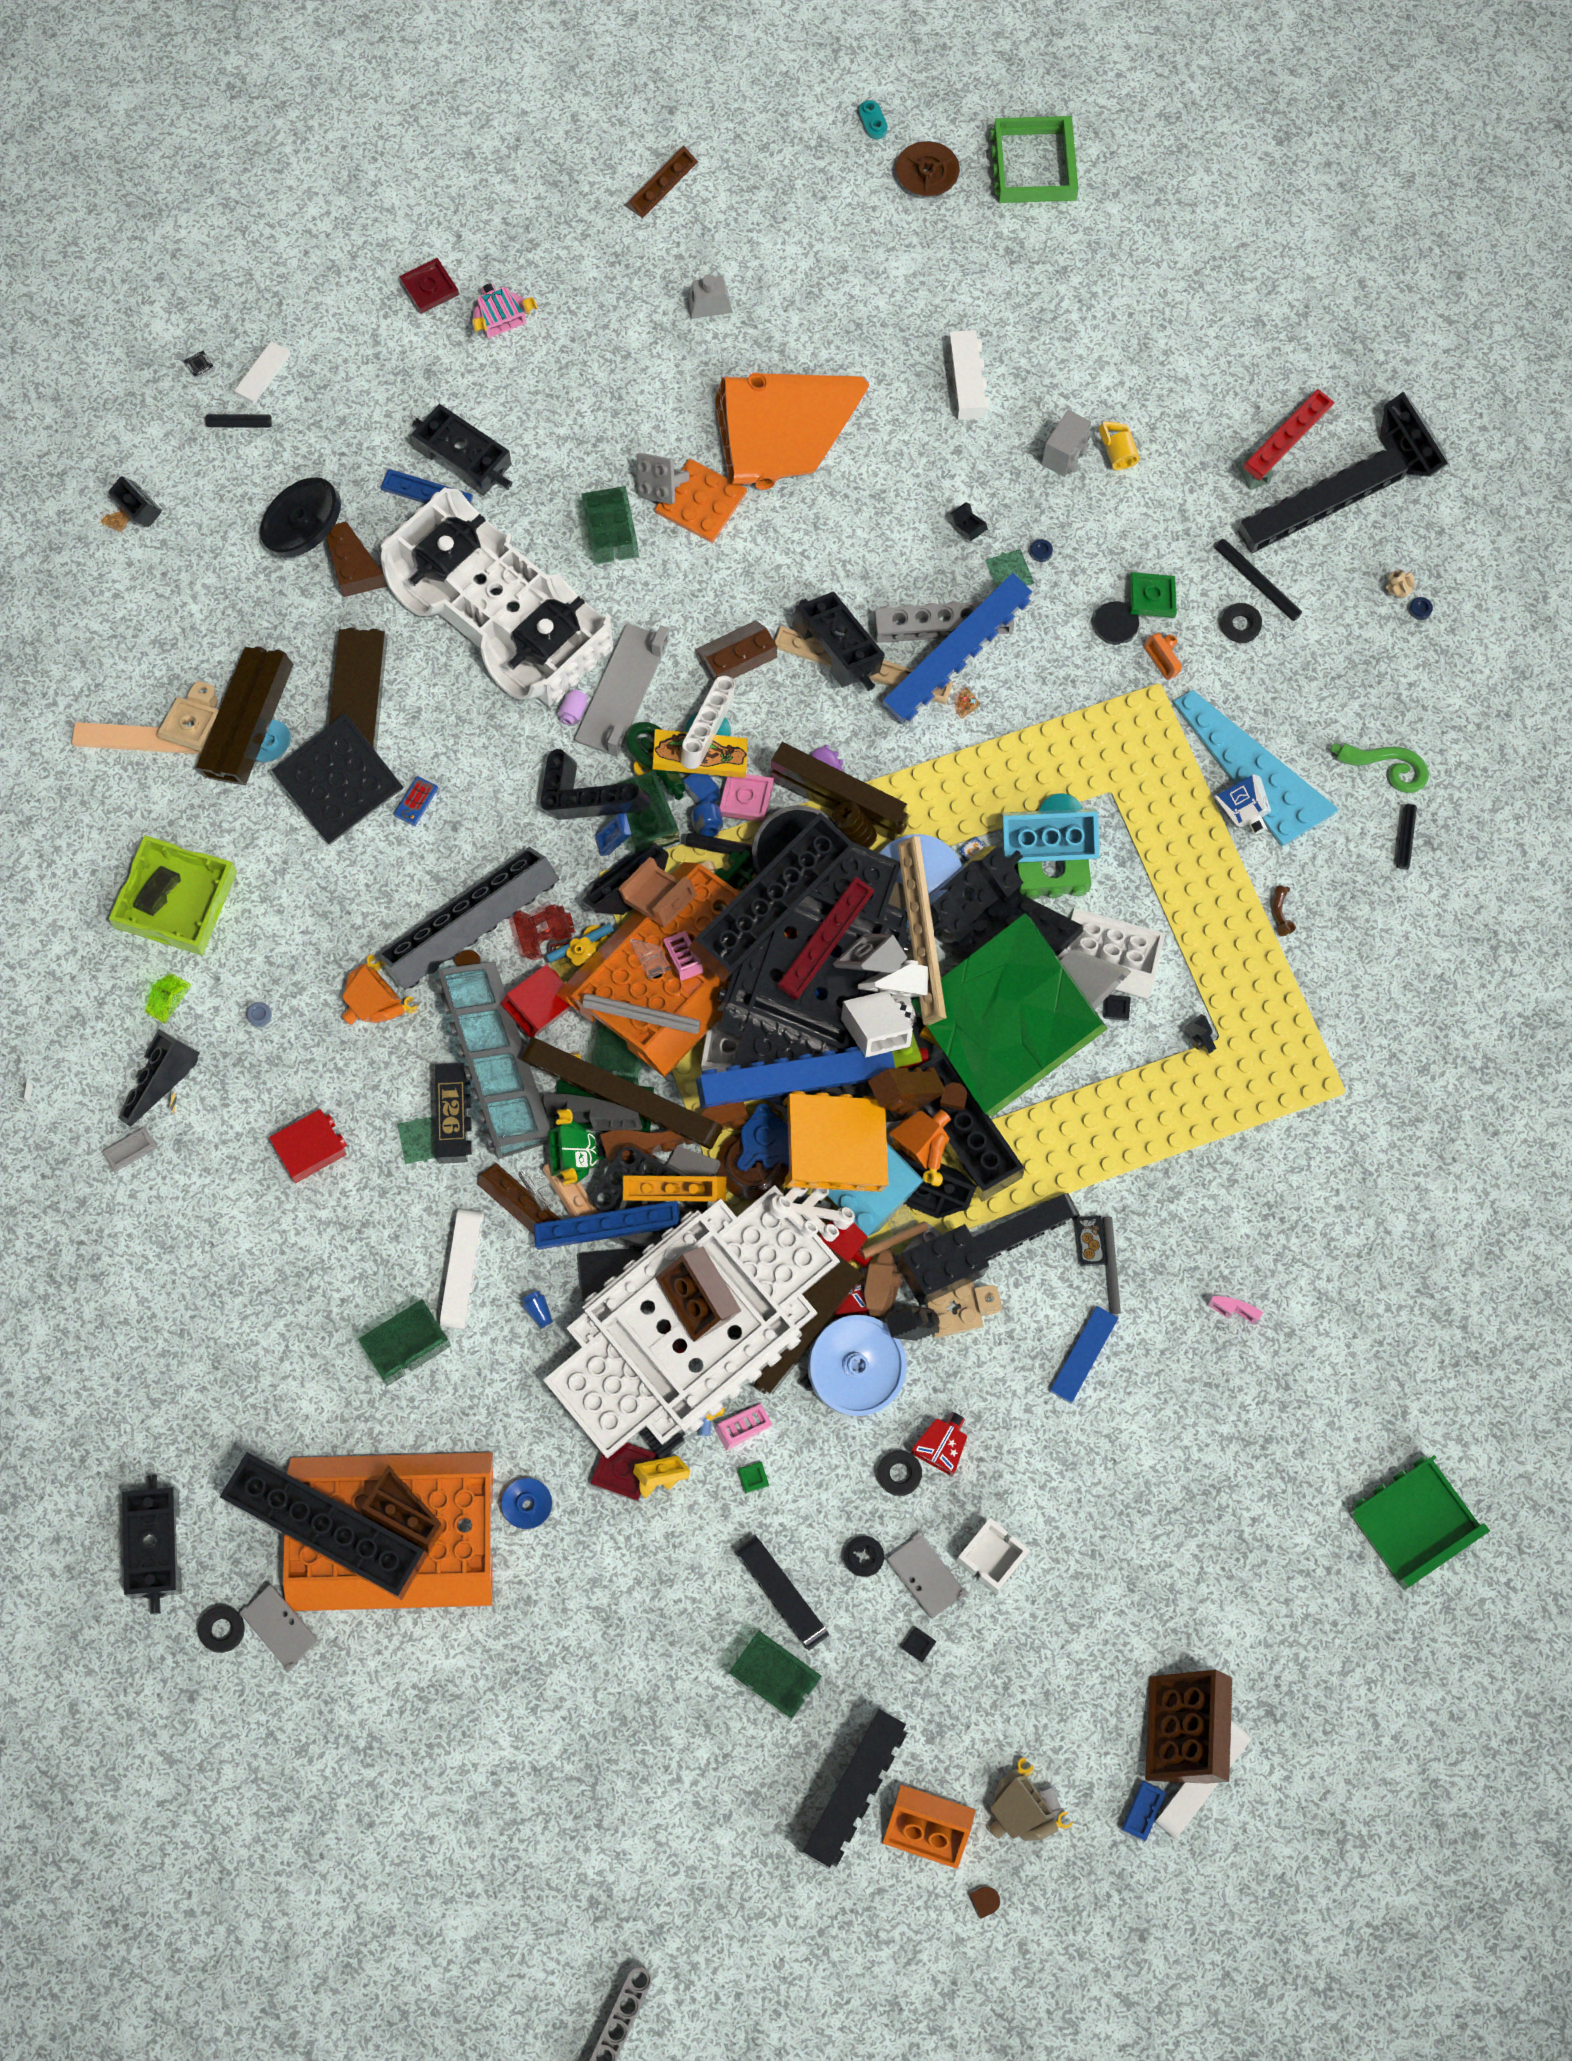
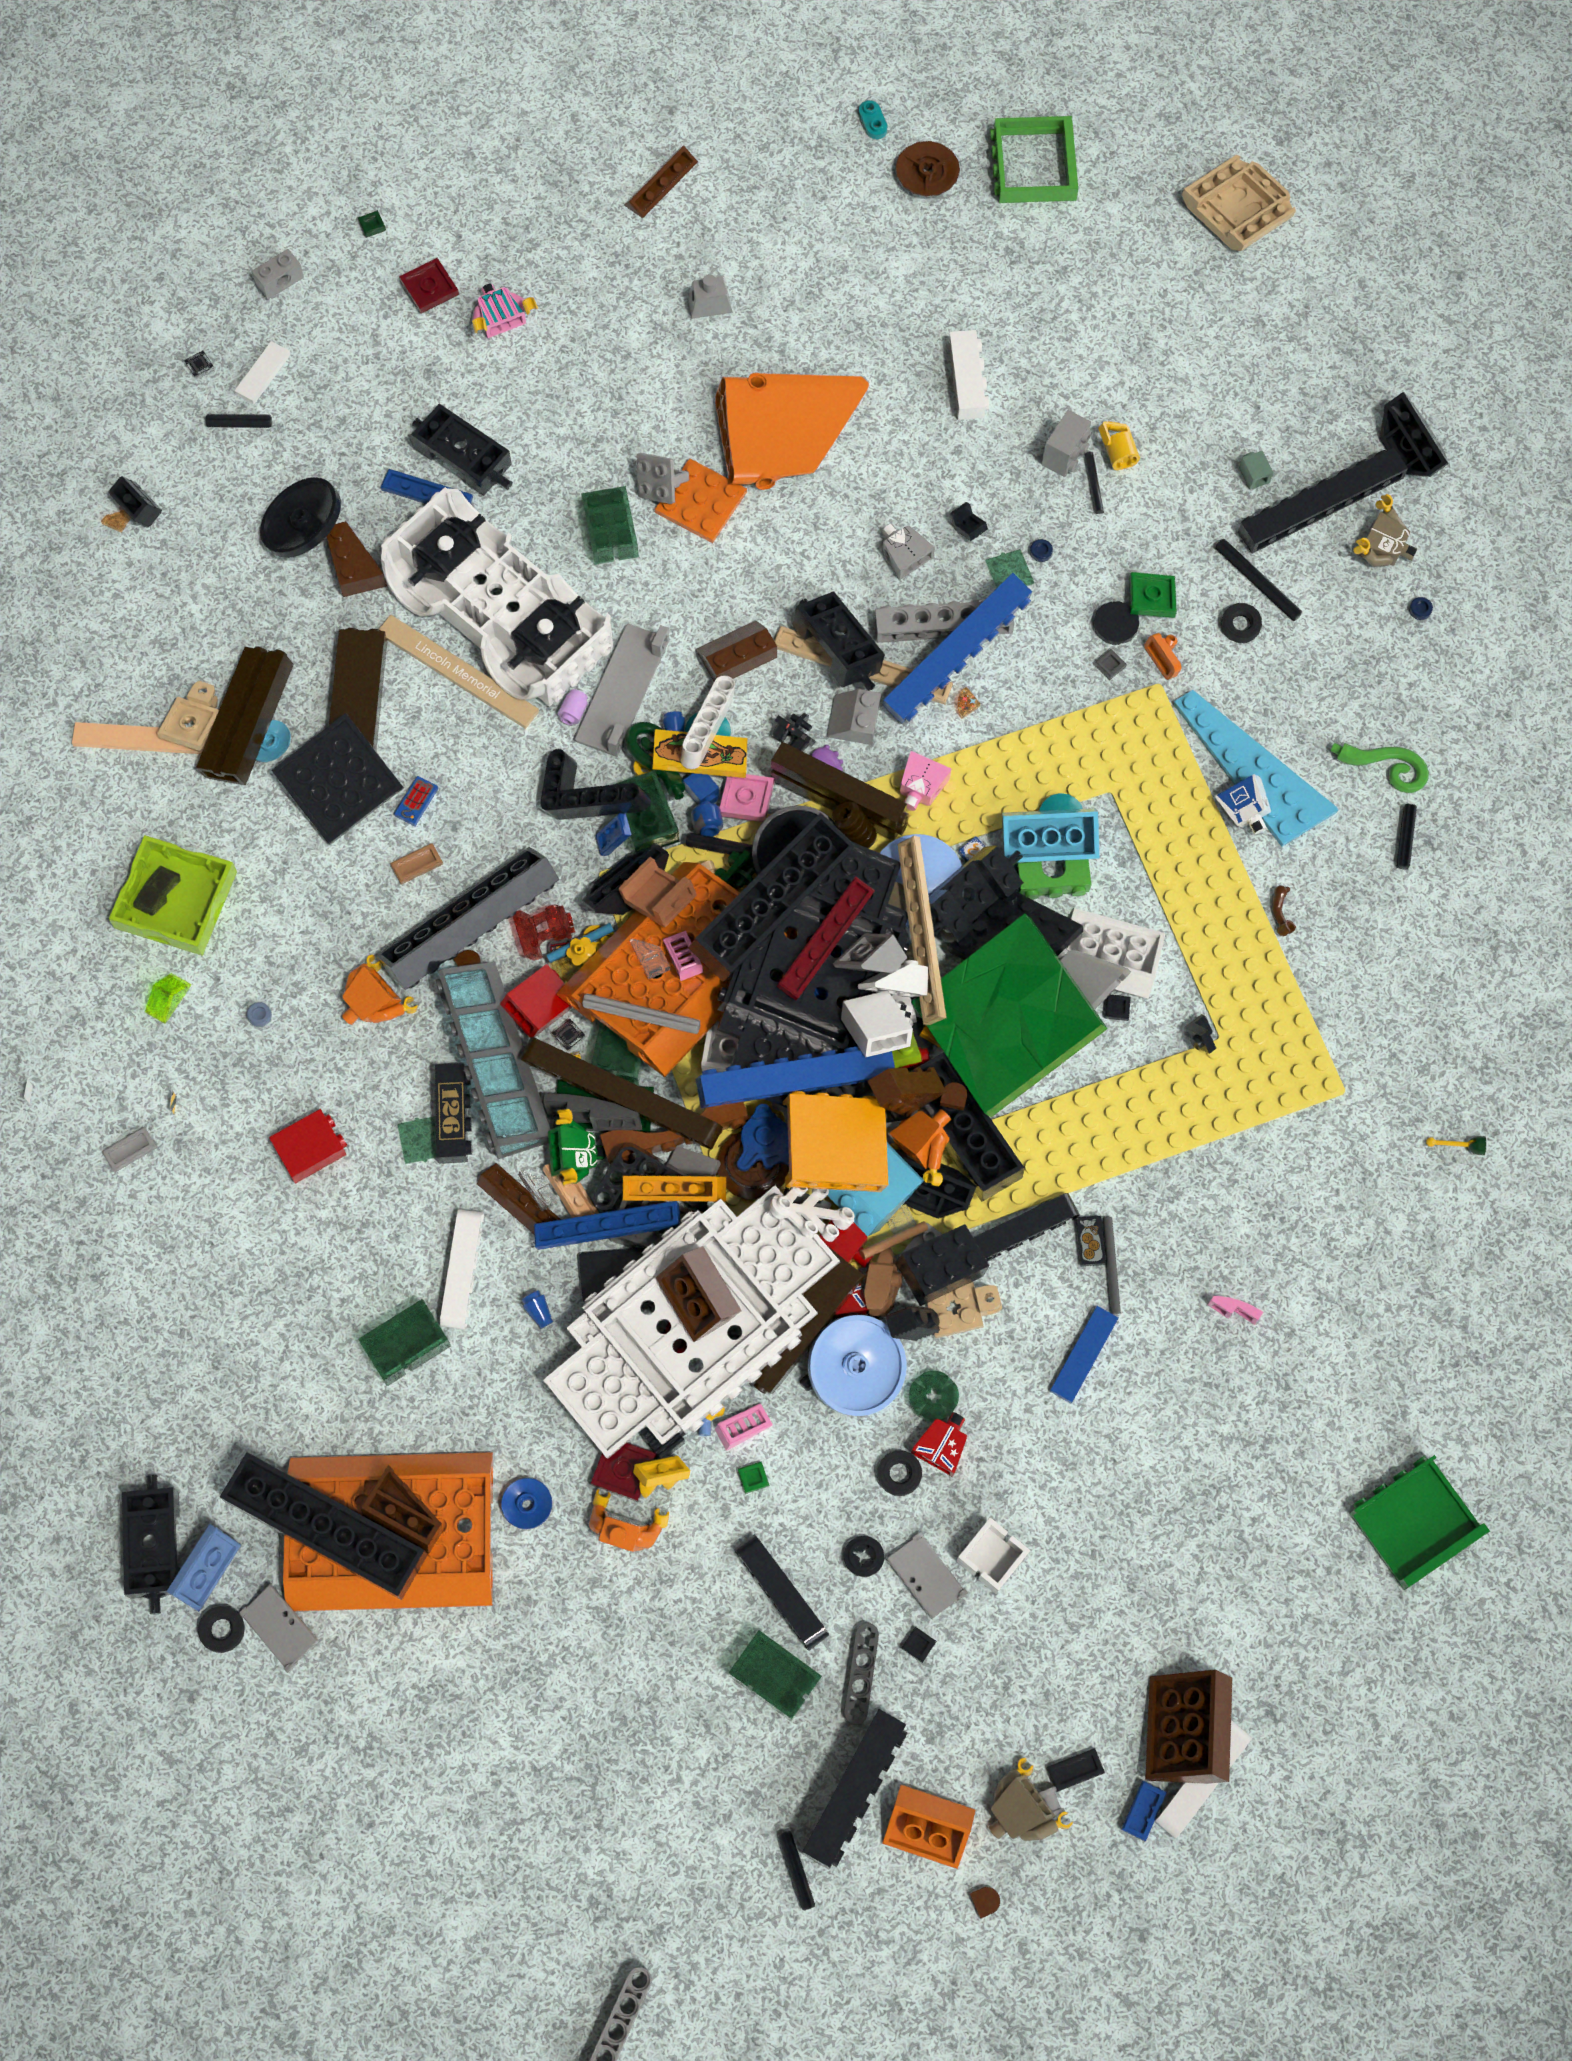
black wedge [118,1029,200,1127] -> none
red tile [1242,389,1335,481] -> none
tan gear [1386,569,1415,598] -> none
none -> medium blue tile [166,1524,241,1612]
none -> light grey brick [252,249,304,300]
none -> dark green tile [357,210,386,238]
none -> tan tile [379,615,539,729]
none -> medium nougat tile [390,843,443,885]
none -> tile [552,1019,586,1053]
none -> orange torso [589,1489,669,1552]
none -> blue cone [662,711,685,732]
none -> black hips [772,713,816,751]
none -> black axle [778,1831,815,1911]
none -> light grey slope [827,689,881,745]
none -> dark grey beam [844,1623,879,1725]
none -> light grey torso [882,524,935,580]
none -> bright pink torso [900,751,952,811]
none -> clear green plate [909,1371,959,1422]
none -> black tile [1046,1748,1105,1792]
none -> black bar [1084,452,1104,514]
none -> dark grey tile [1094,649,1127,680]
none -> tan wedge [1182,155,1296,251]
none -> dark tan torso [1354,494,1417,567]
none -> hinge [1426,1136,1486,1155]

